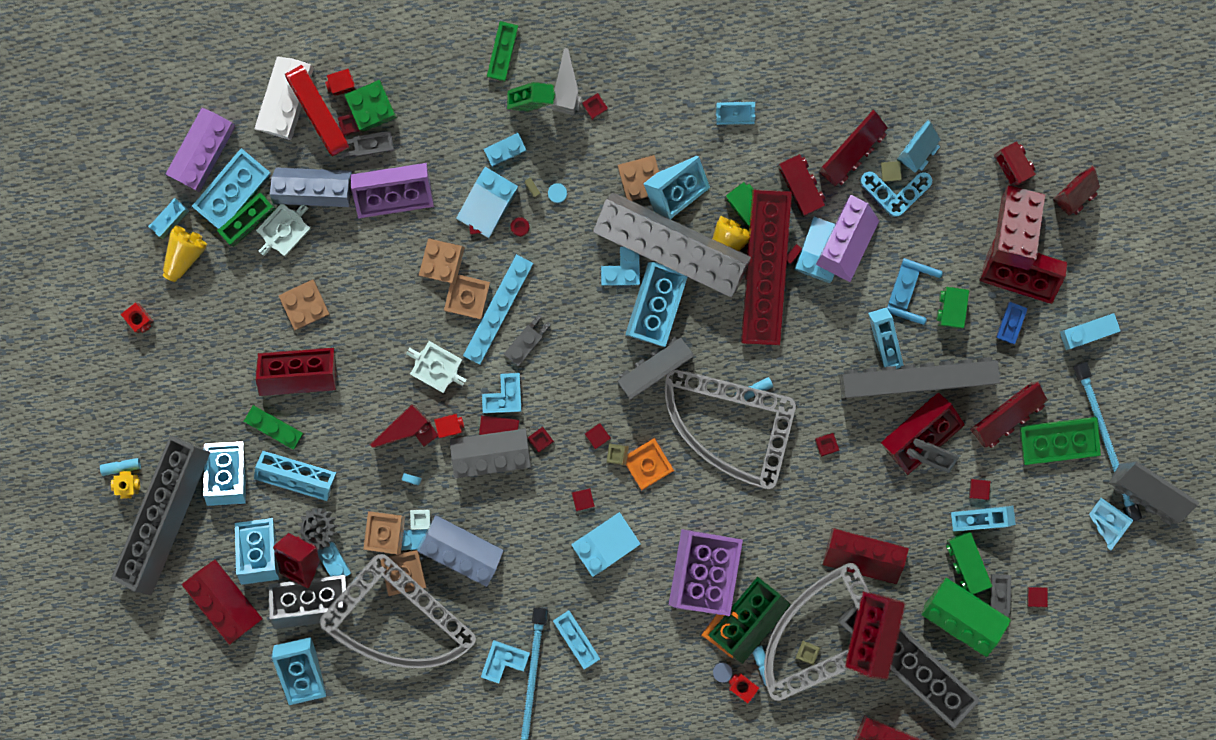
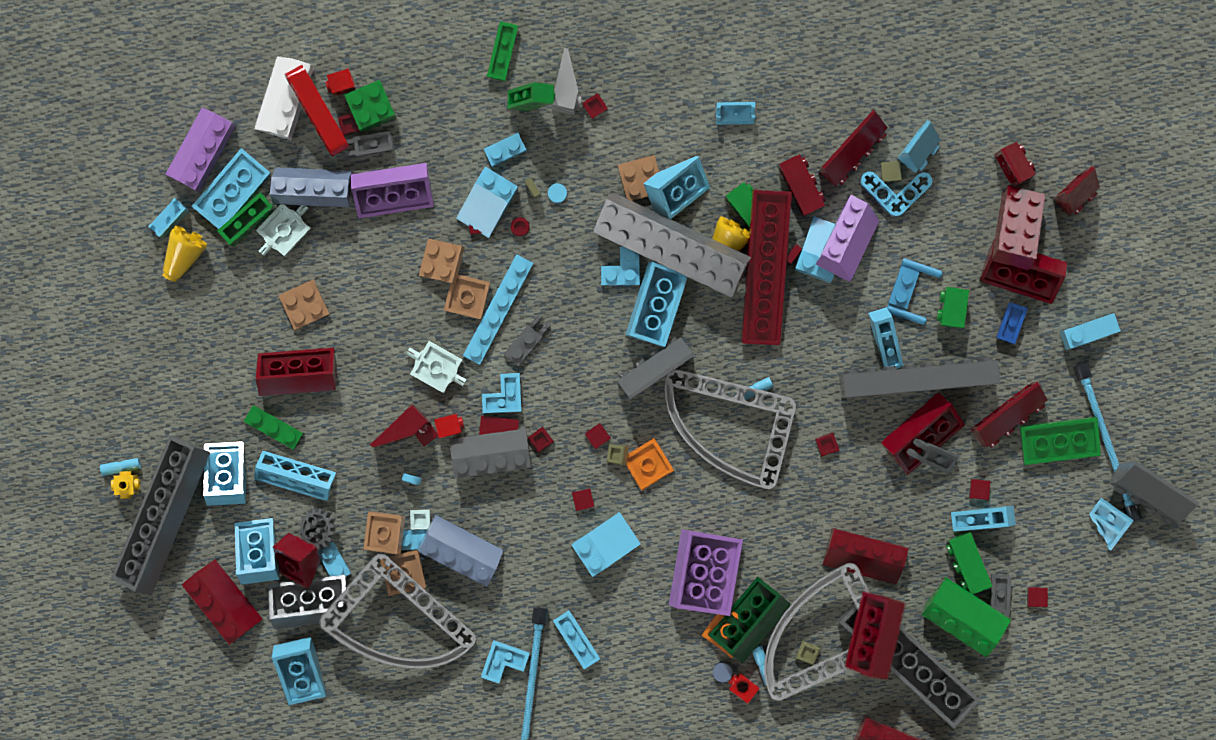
red brick [120,302,153,333] -> none

